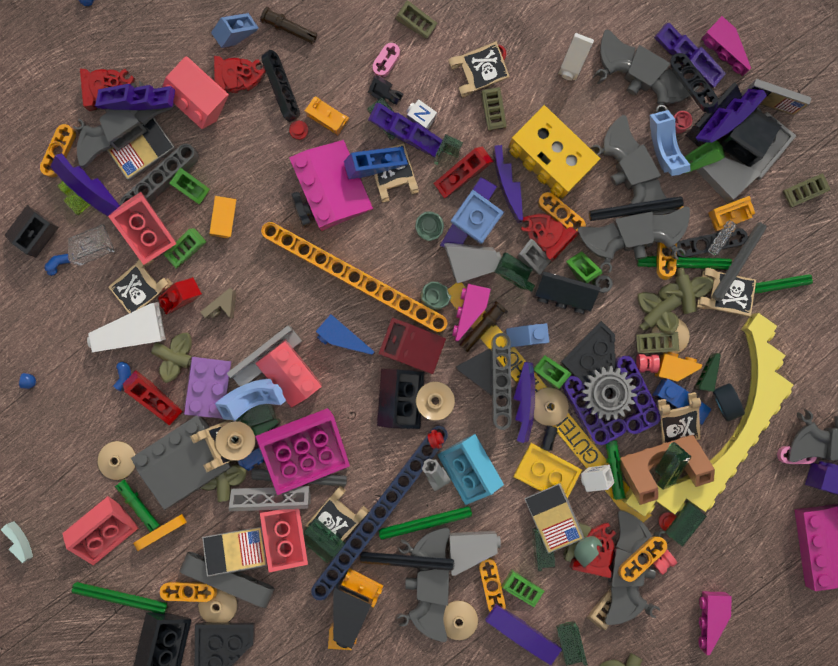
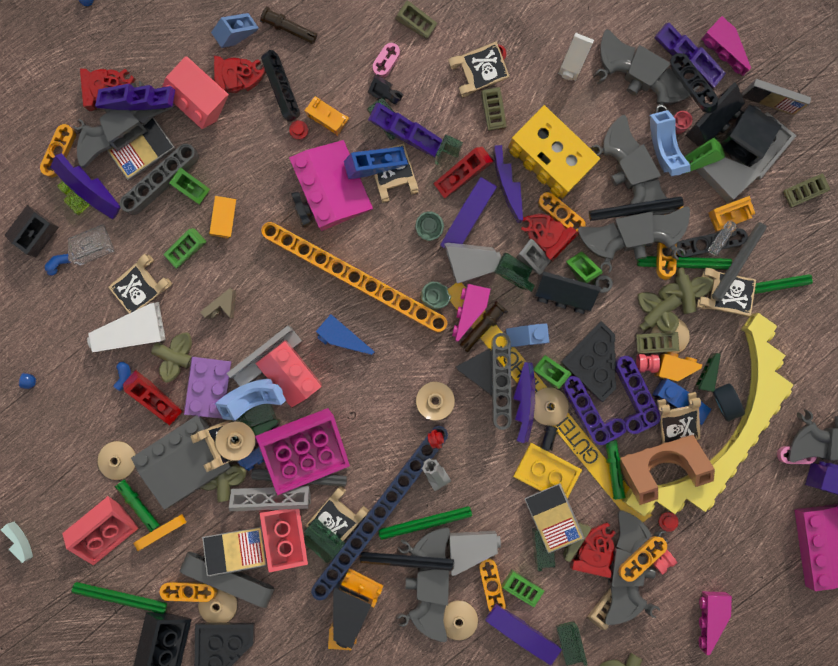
coral slope [108,192,176,265] -> none
red slope [158,277,202,315] -> none
black slope [377,368,425,429] -> none
dark red slope [379,318,446,374] -> none
white brick [407,99,437,130] -> none
medium azure slope [437,434,504,505] -> none
medium blue plate [450,190,504,244] -> none
sand green hair [574,536,602,567] -> none
light grey gear [581,366,637,420] -> none
white brick [581,465,615,492] -> none
clear green panel [655,442,692,490] -> none
clear green panel [665,502,707,547] -> none
dark purple slope [696,89,767,143] -> none

